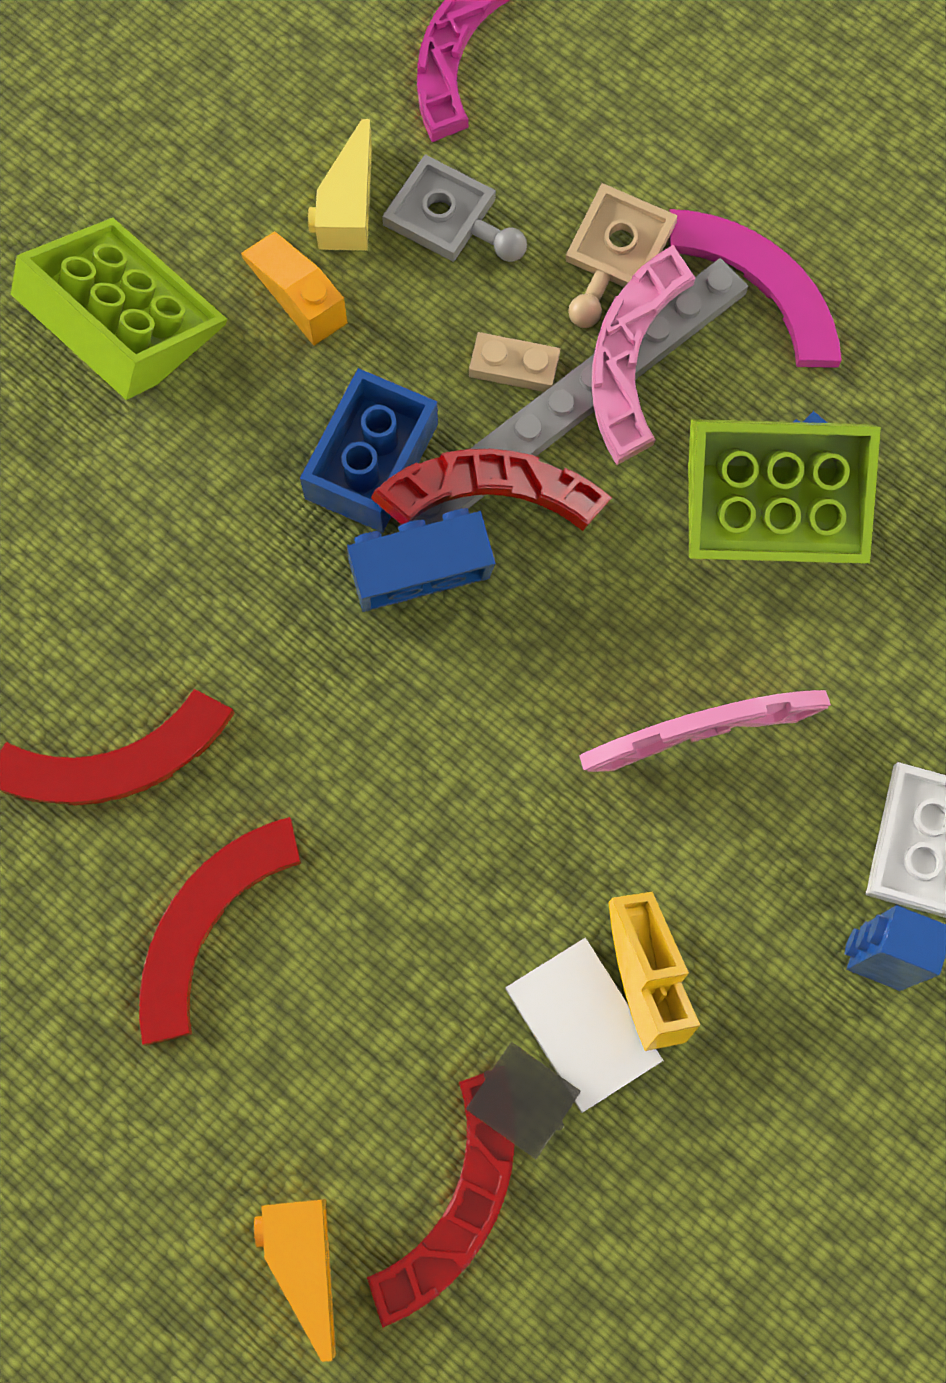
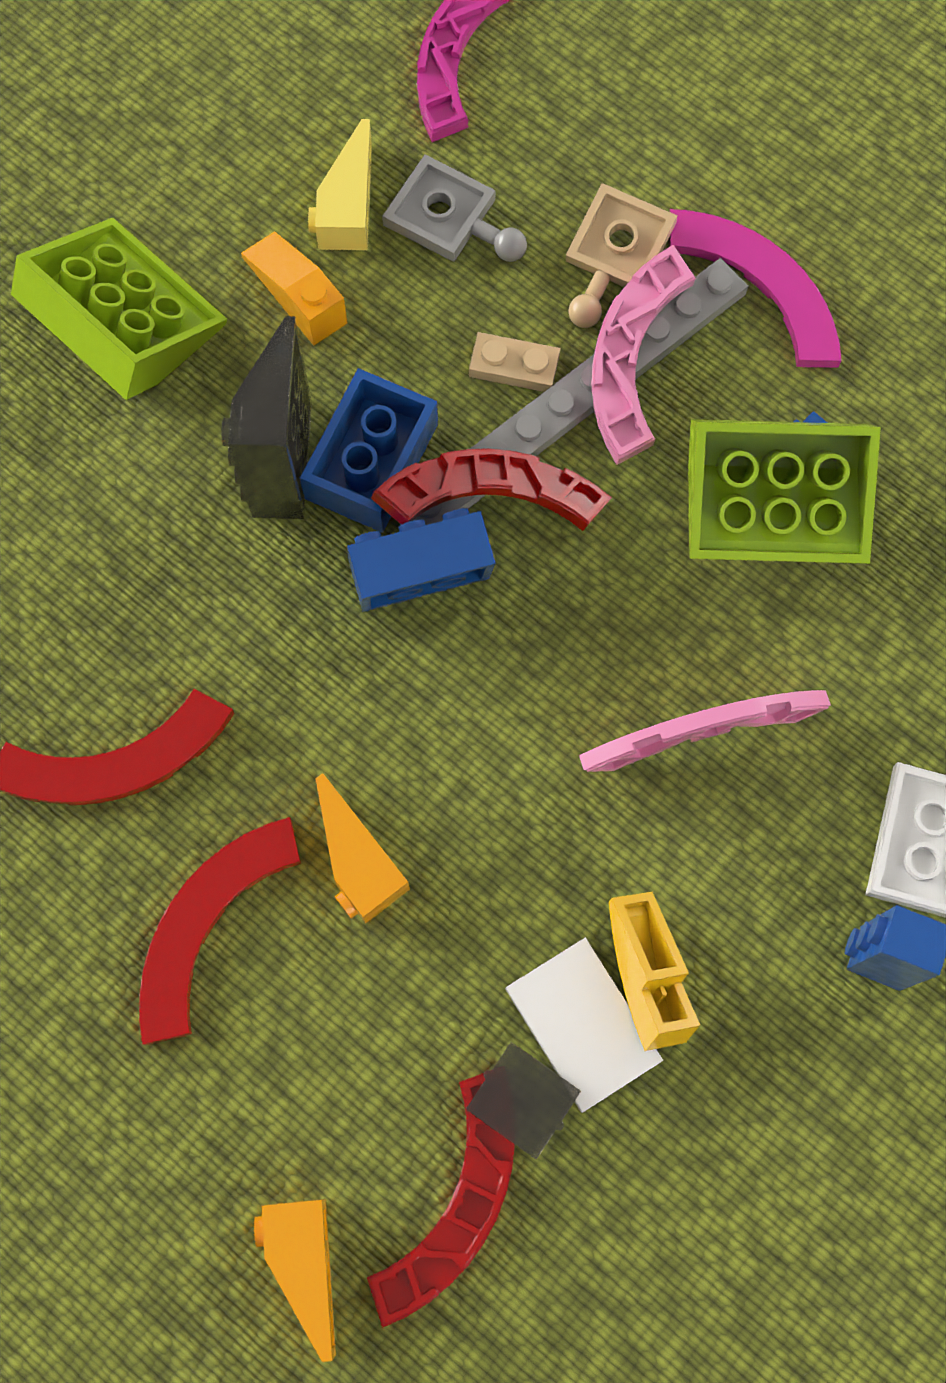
none -> clear smoke slope [221,316,312,519]
none -> light orange slope [315,773,410,924]

